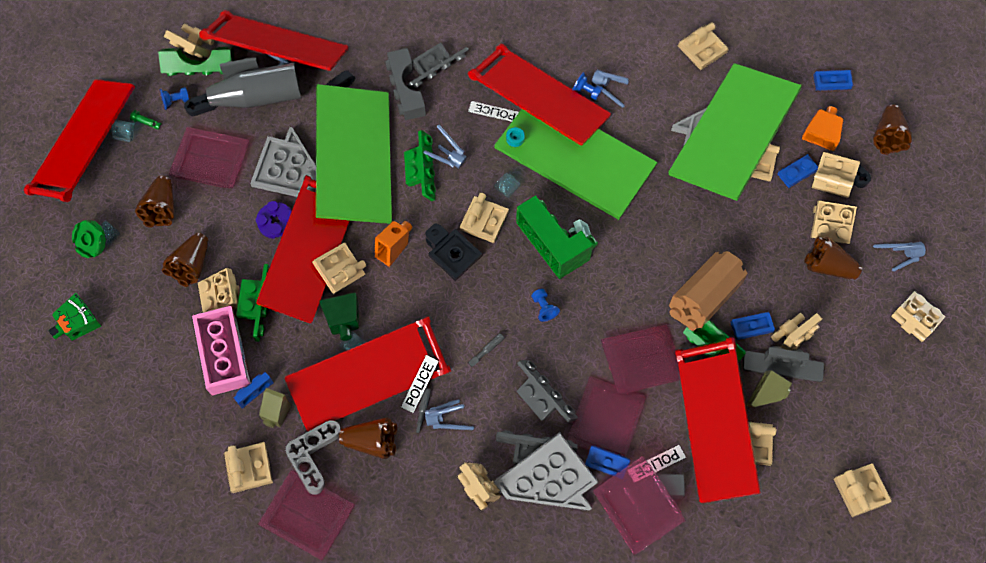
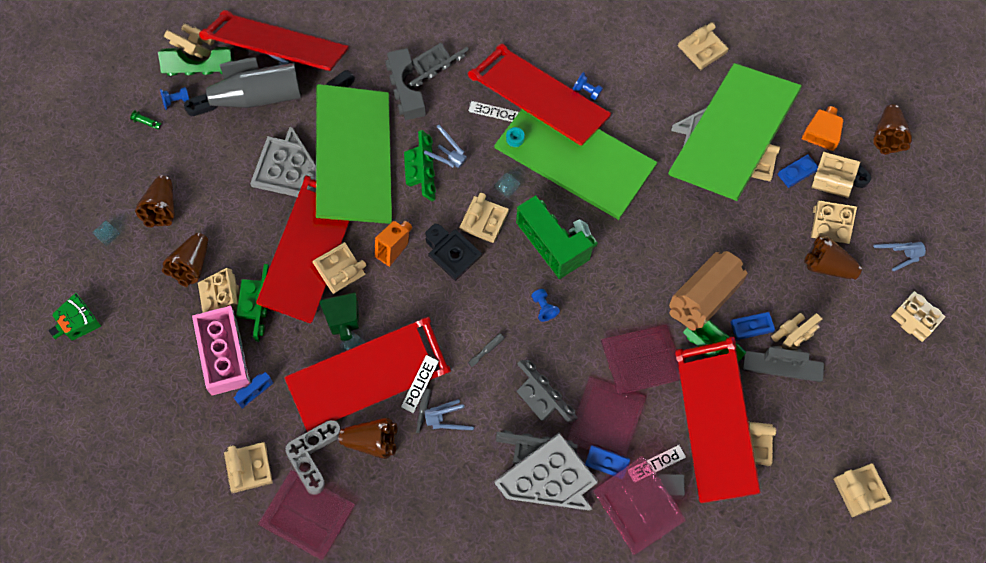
red flag [24,80,135,202] -> none
green tile [72,220,106,258] -> none
clear light blue tile [112,120,135,142] -> none
clear pink piece [169,127,249,189] -> none
dark purple plate [256,201,292,239] -> none
olive slope [259,388,291,428] -> none
tan plate [458,463,501,510] -> none
sand blue plant [592,70,629,108] -> none
olive slope [746,370,792,407] -> none
blue plate [813,70,853,91] -> none

